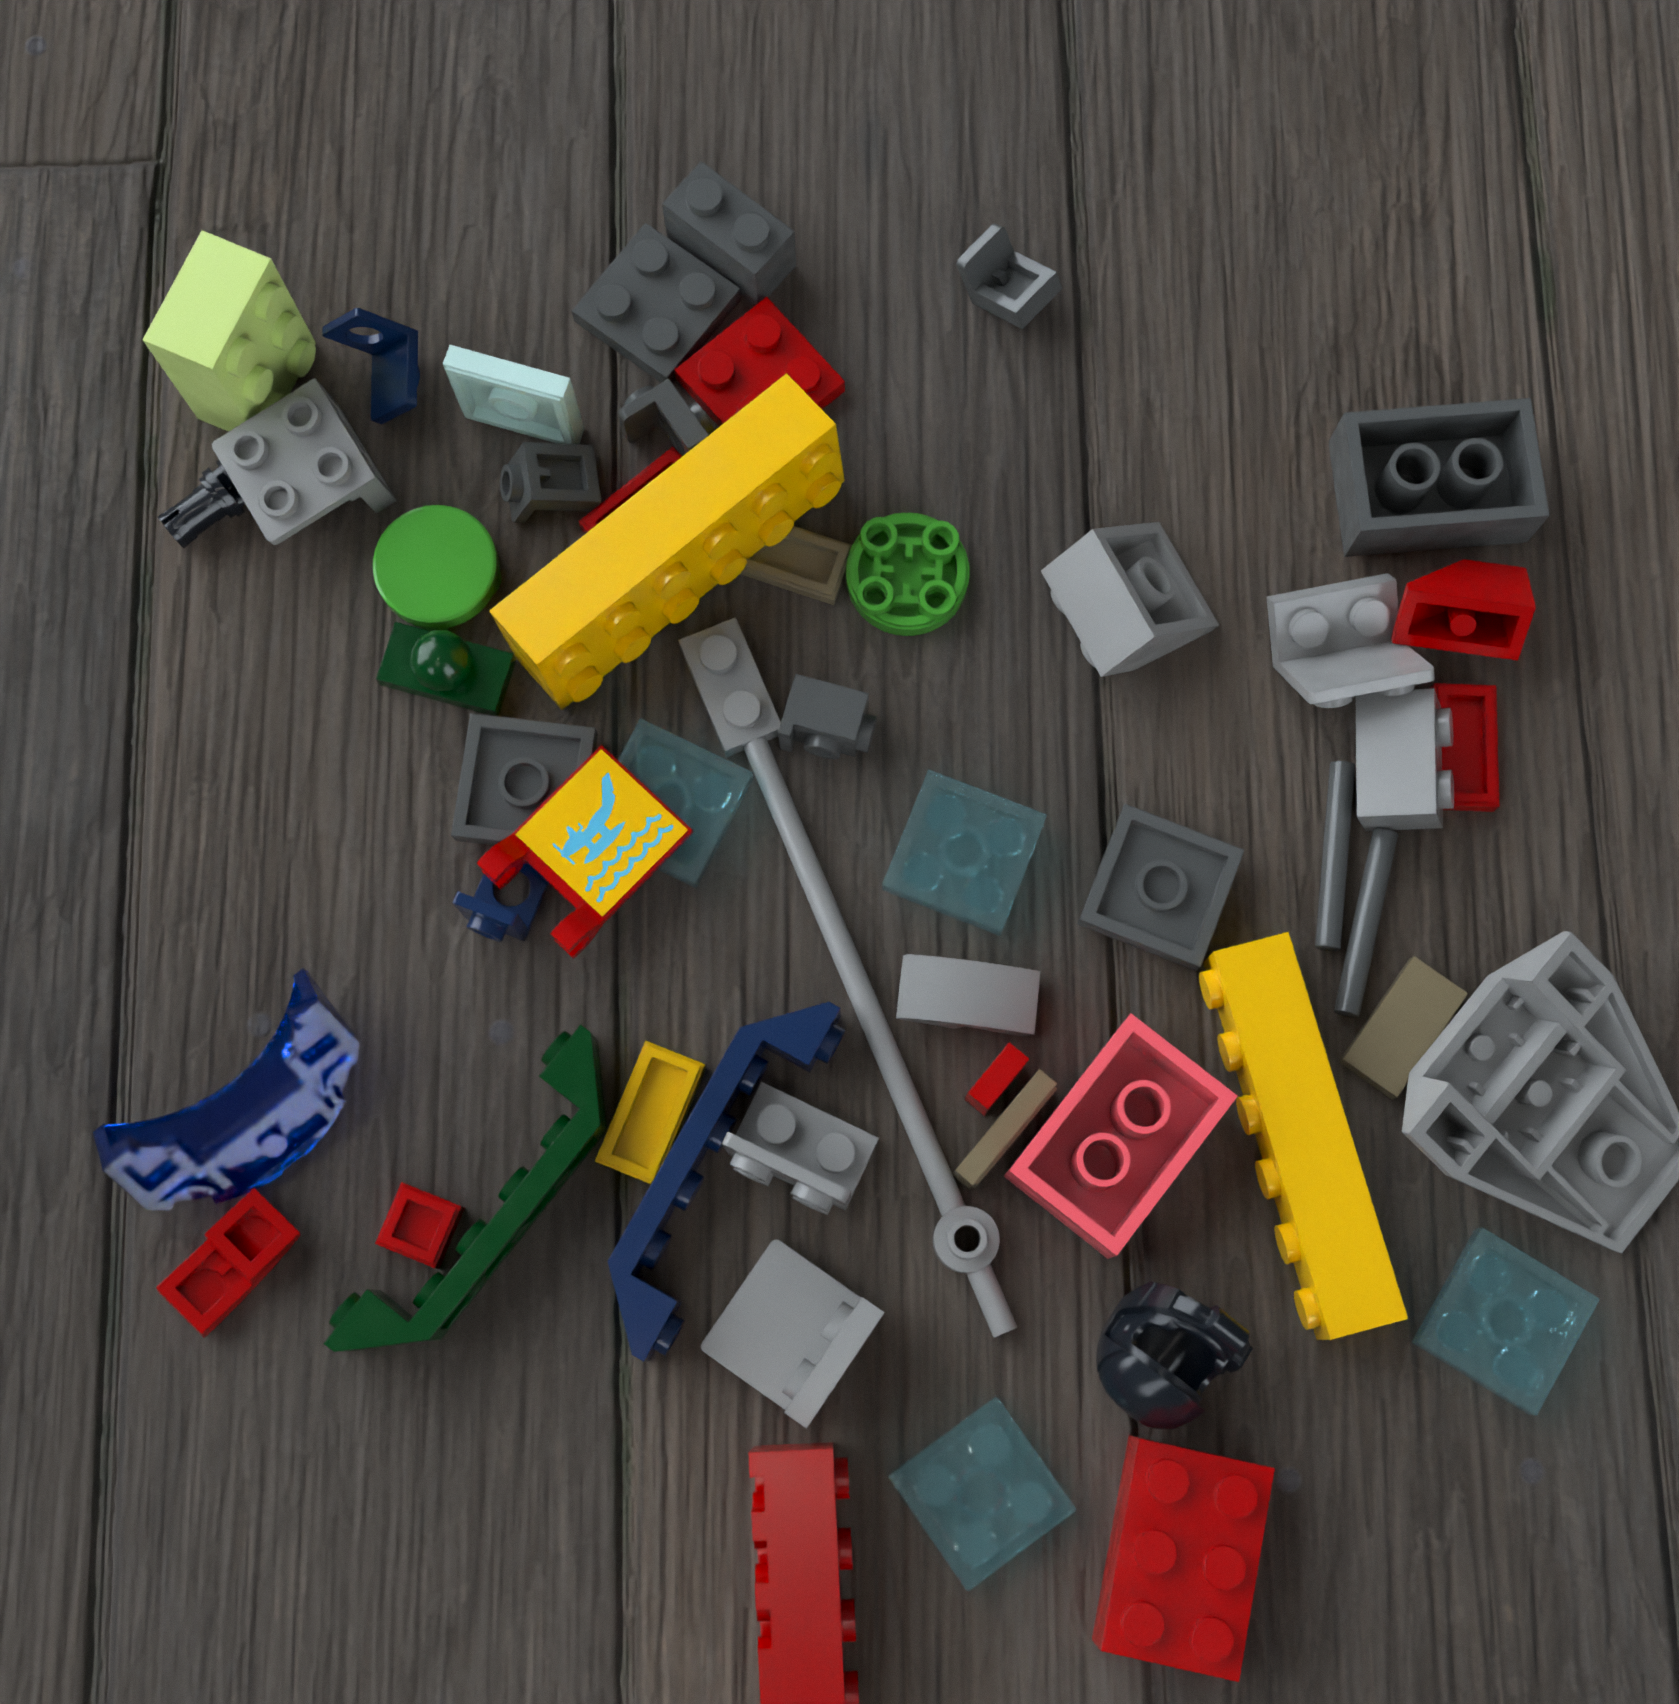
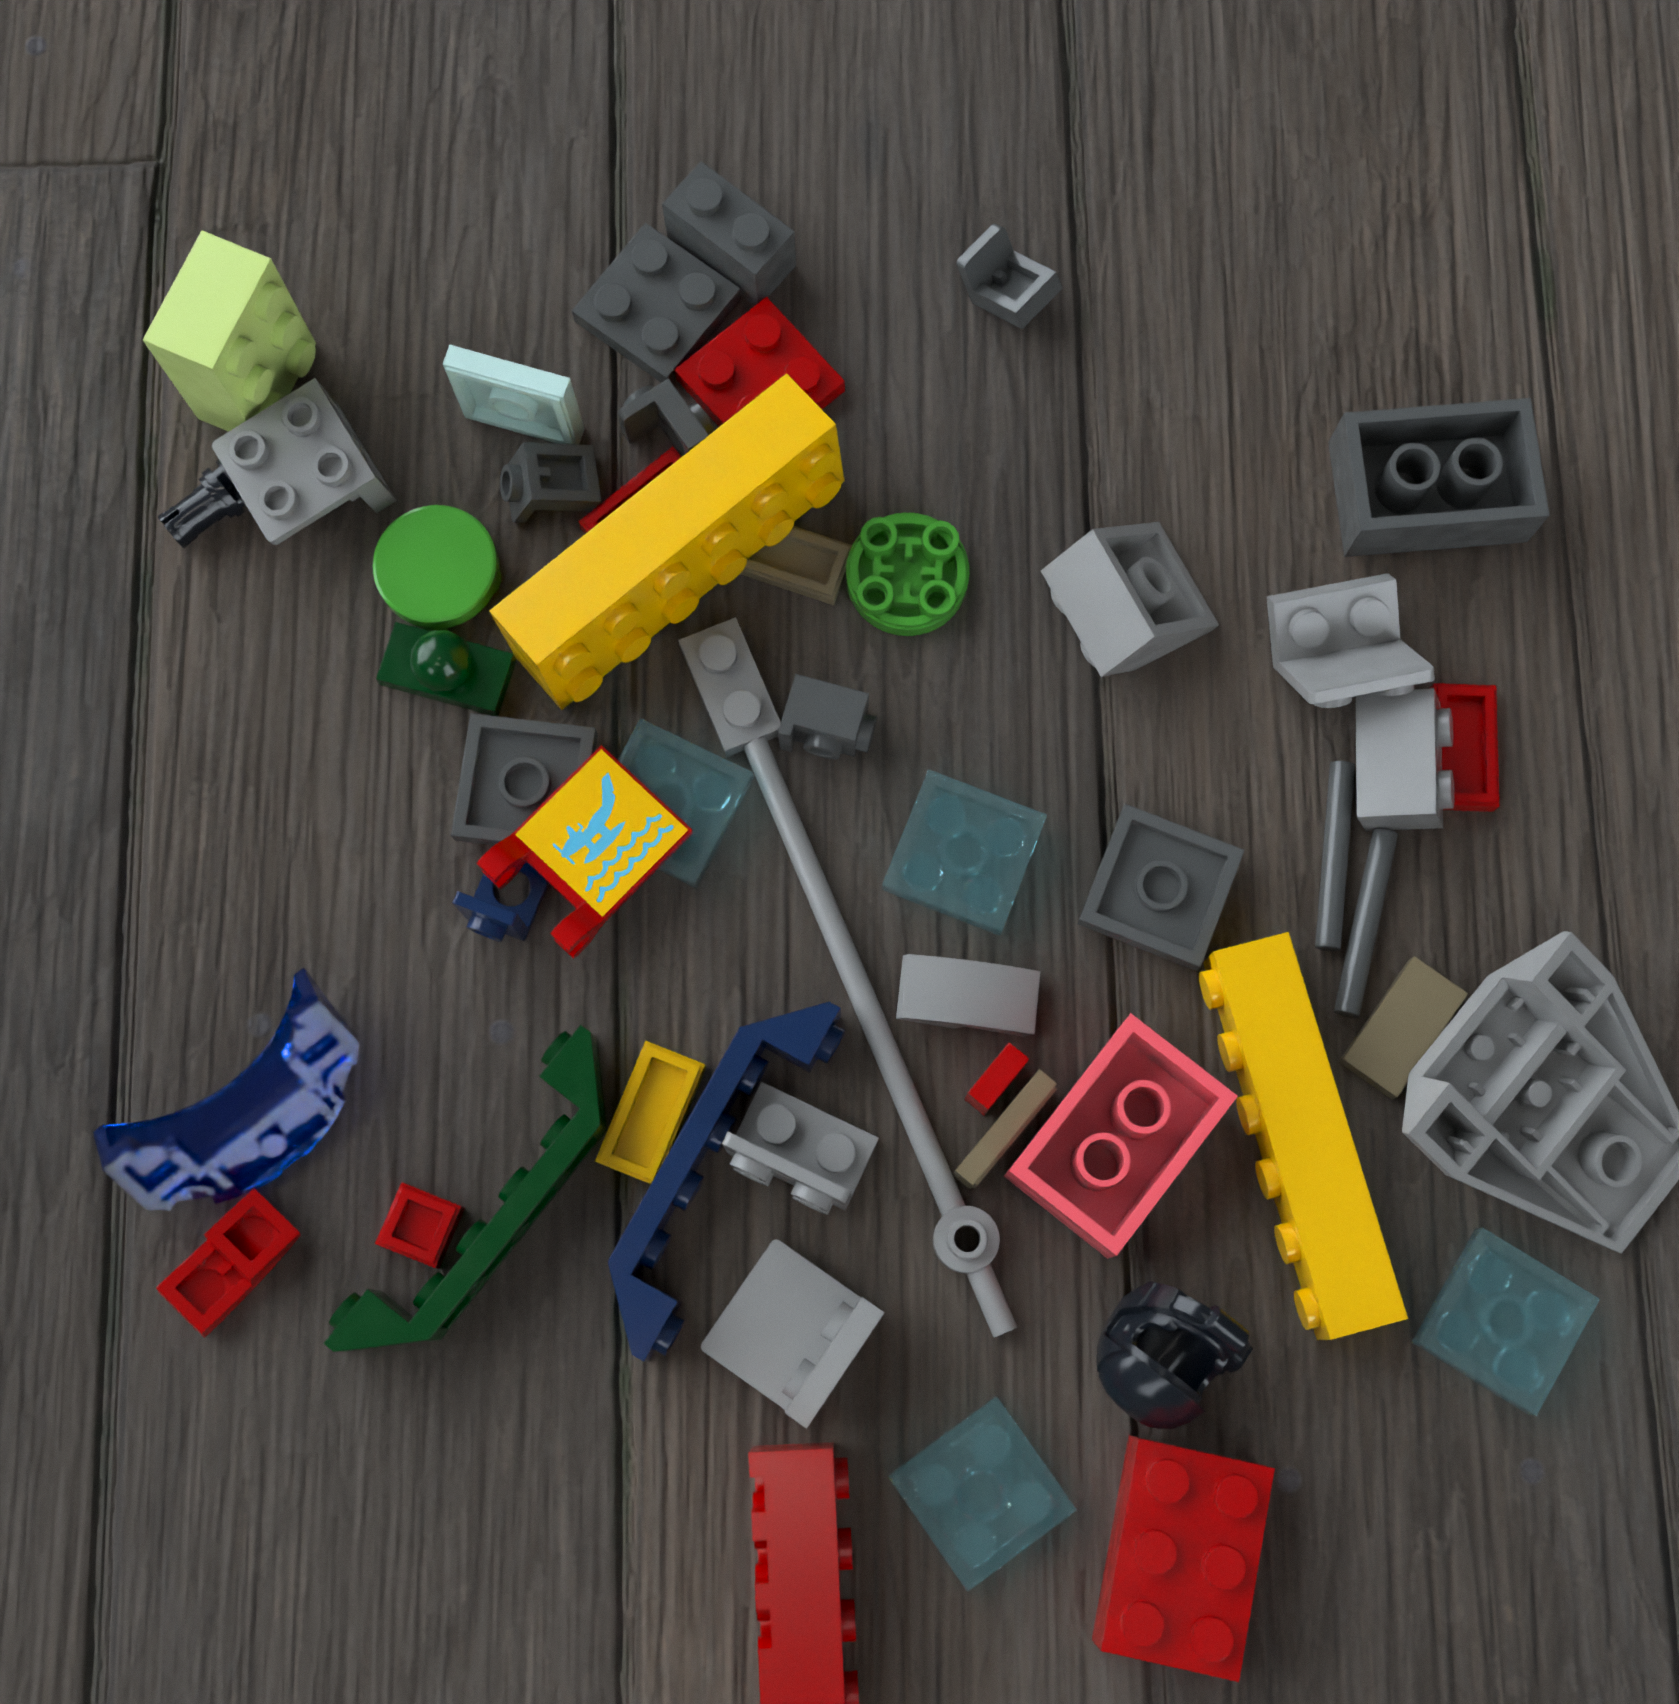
dark blue bracket [322,308,420,424] -> none
red slope [1391,559,1536,661] -> none

